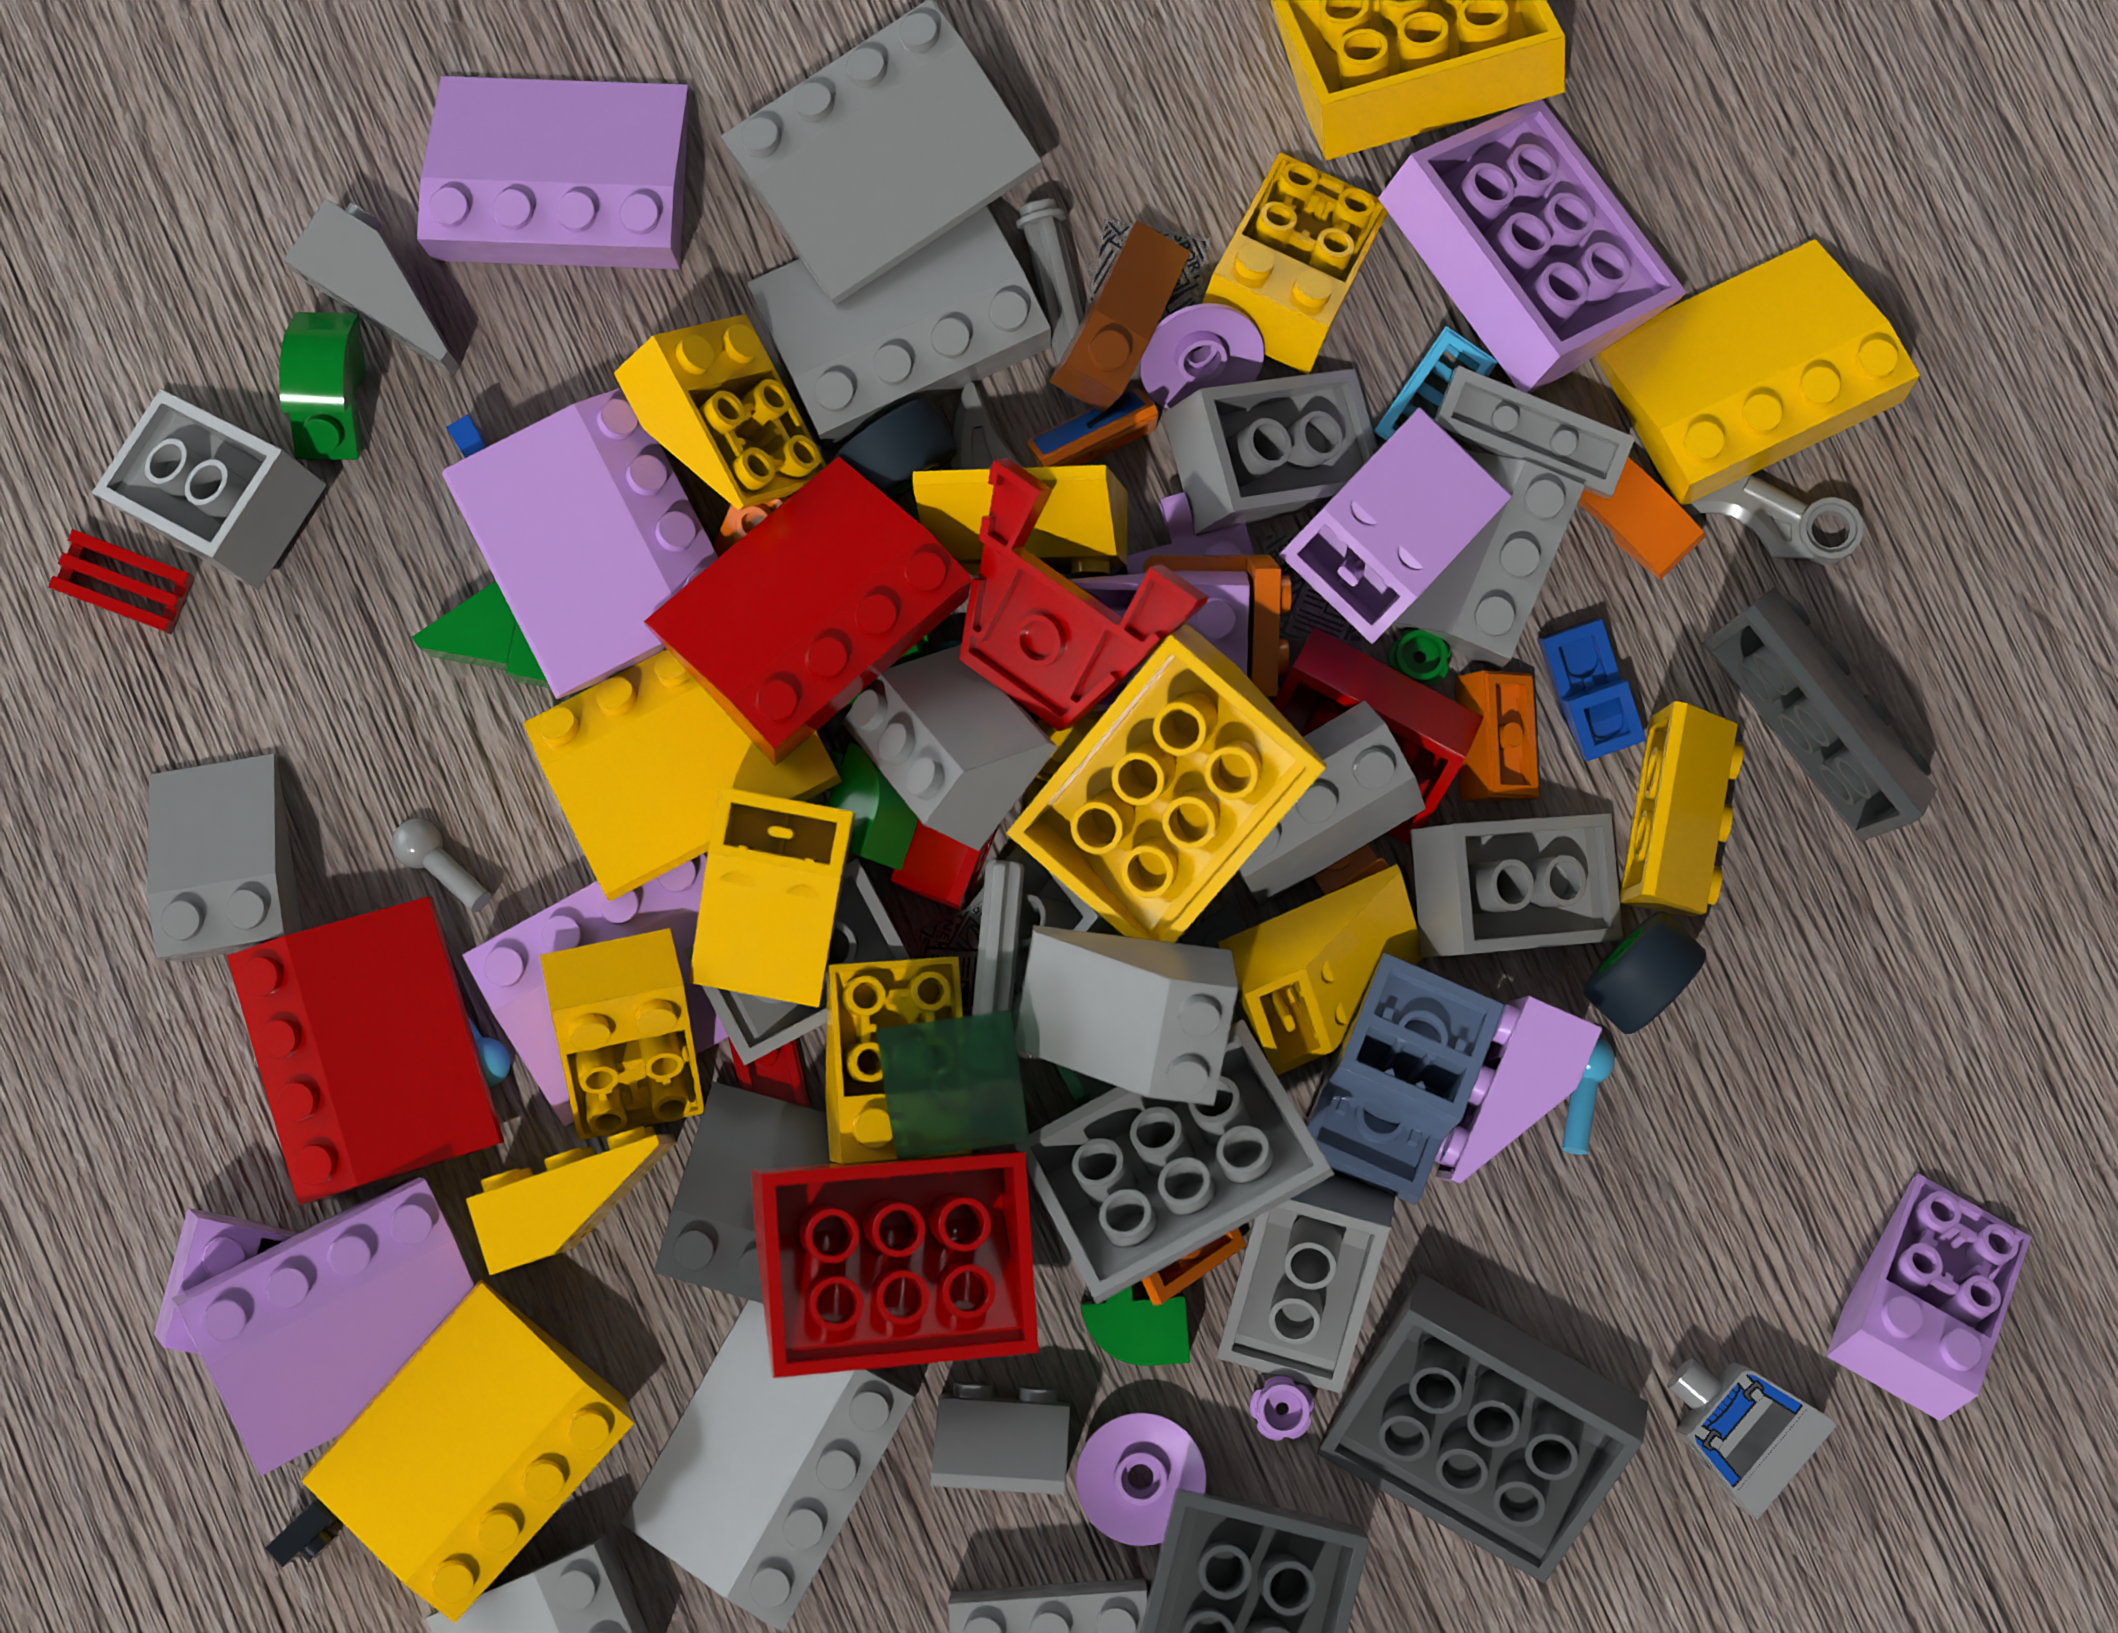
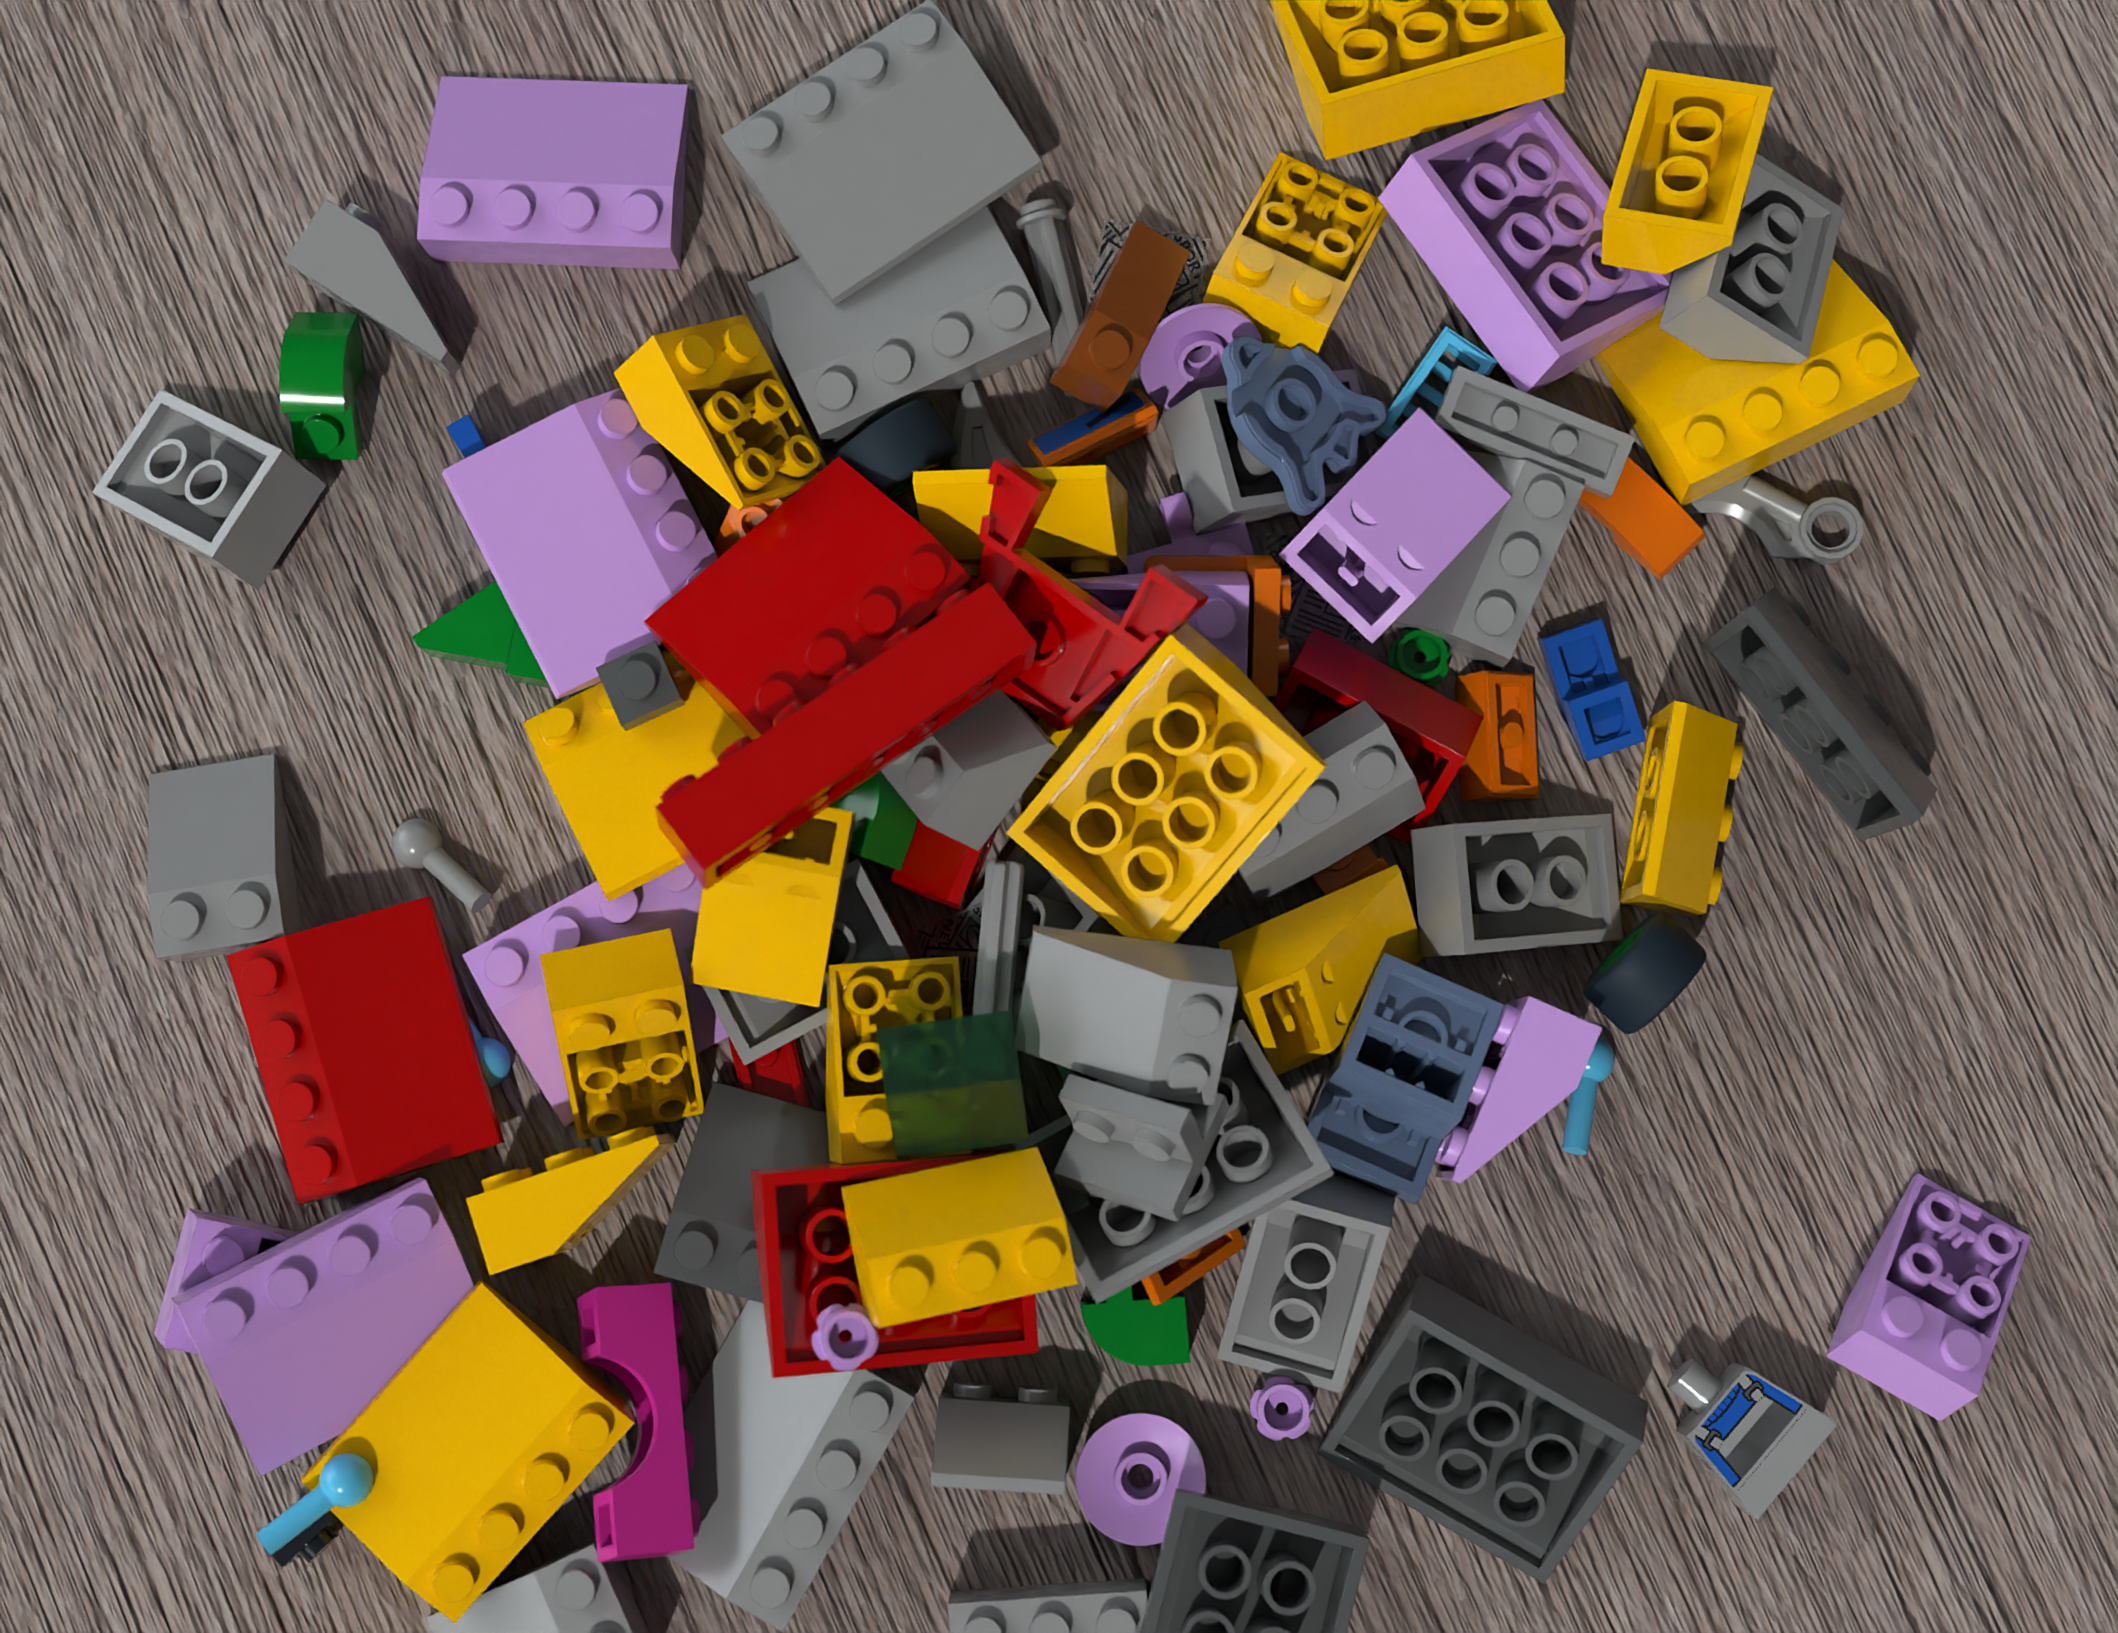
red tile [48,529,194,635] -> none
none -> medium azure bar [255,1453,374,1555]
none -> dark pink arch [577,1283,700,1563]
none -> dark grey plate [596,641,685,731]
none -> red brick [655,582,1037,890]
none -> lavender plate [812,1303,879,1371]
none -> yellow slope [841,1146,1078,1328]
none -> light grey bracket [1053,1074,1230,1222]
none -> sand blue tile [1222,336,1387,516]
none -> yellow slope [1601,68,1774,275]
none -> light grey slope [1659,153,1844,364]

